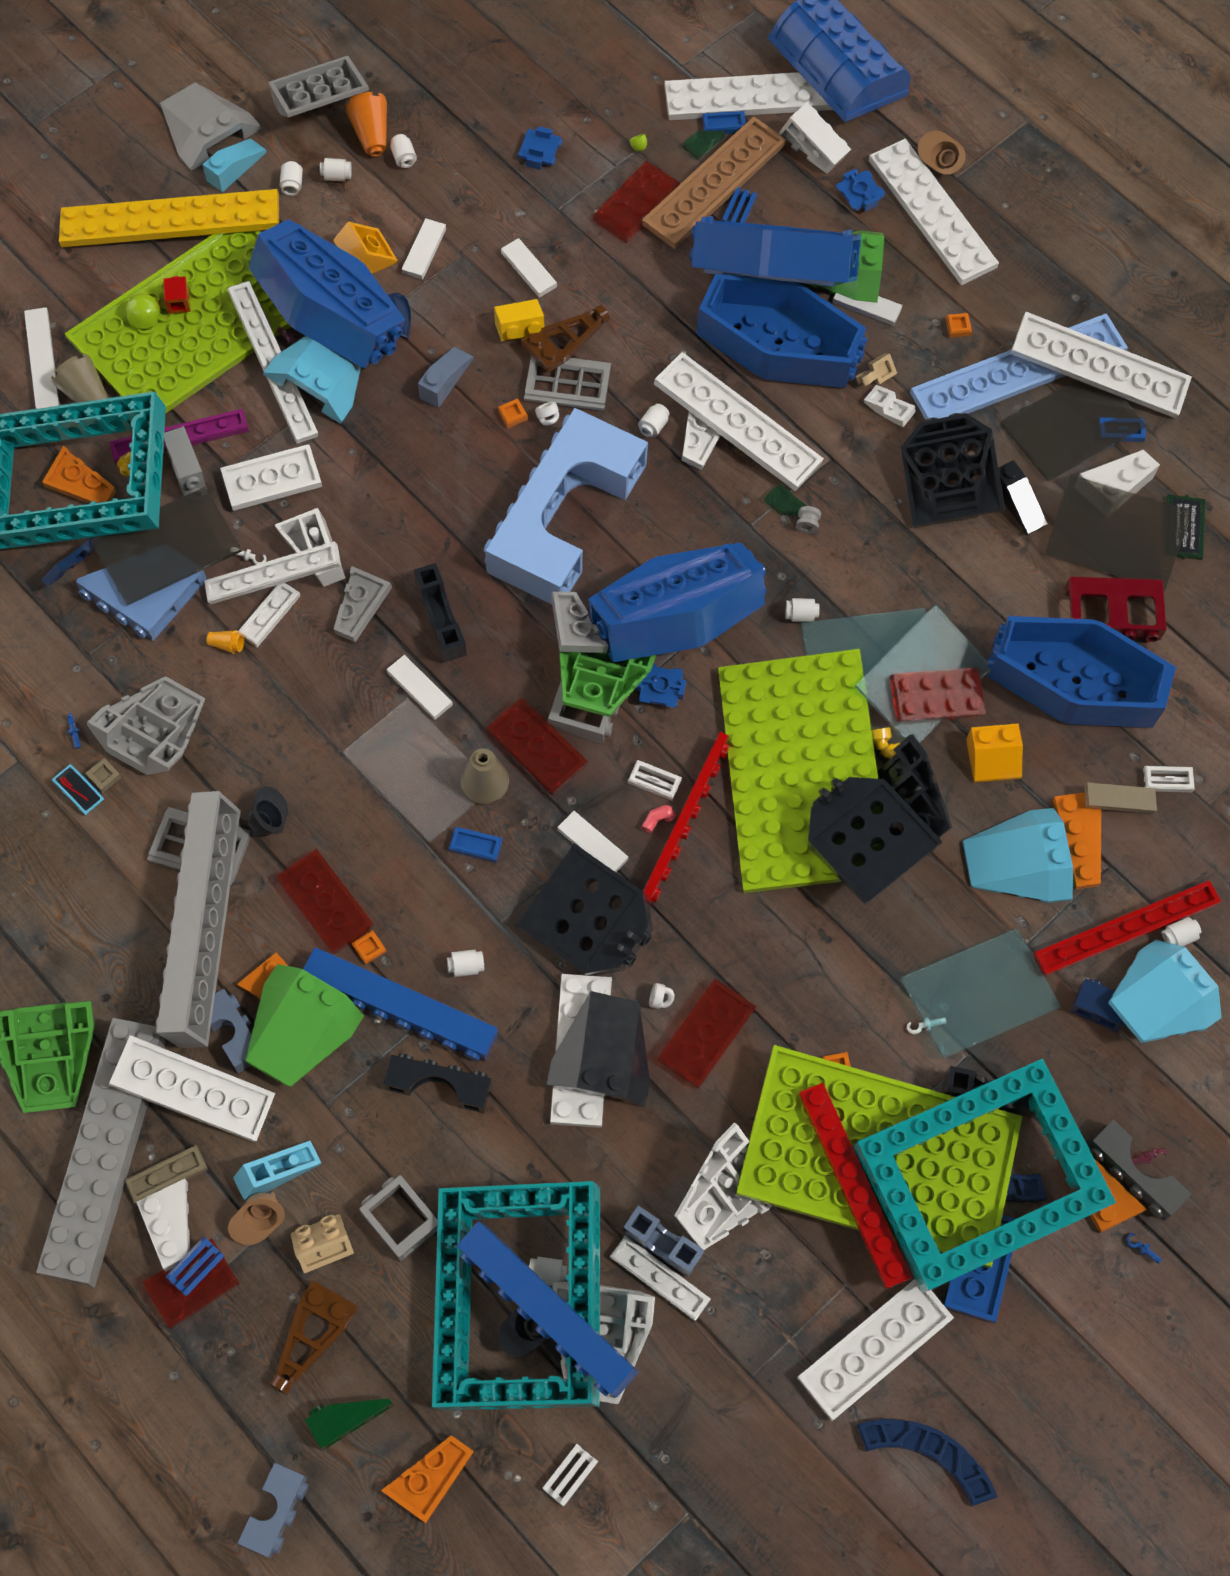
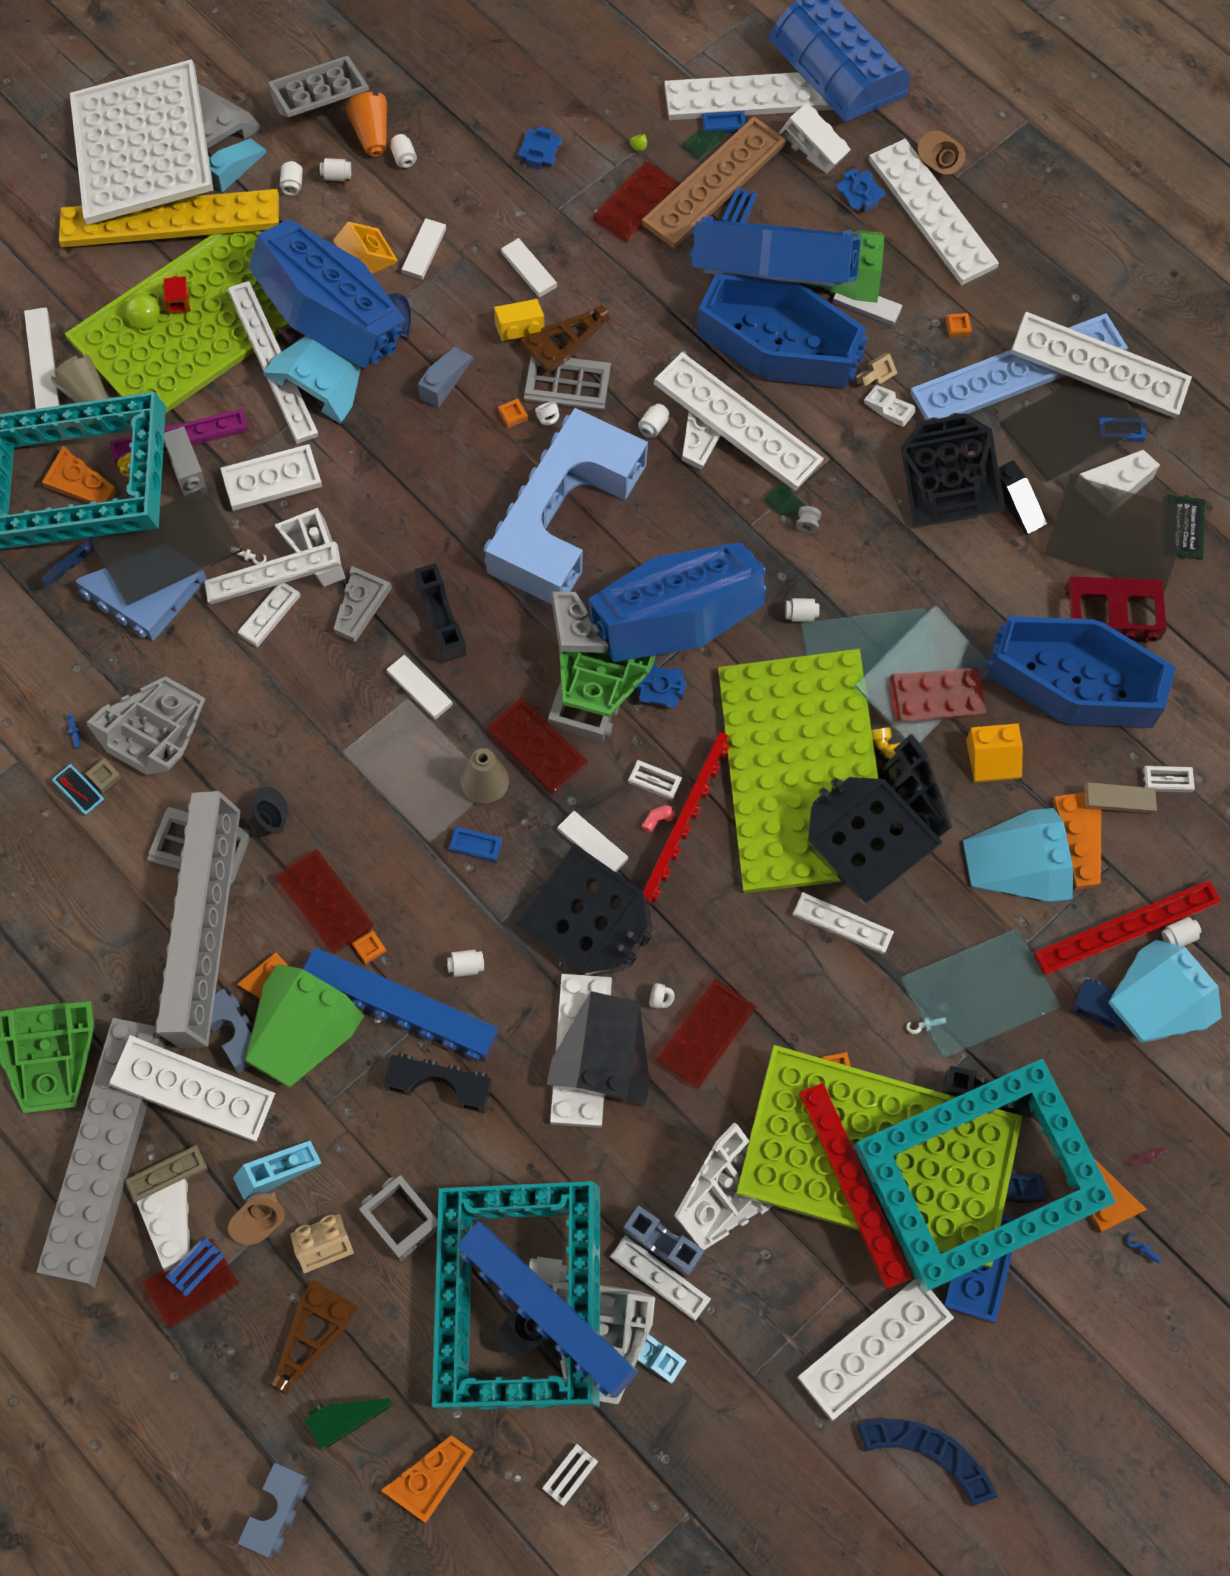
light orange cone [207,630,244,654] -> none
dark grey arch [1088,1120,1191,1221] -> none
none -> white plate [70,59,213,225]
none -> medium azure slope [637,1334,686,1384]
none -> white tile [792,892,894,955]

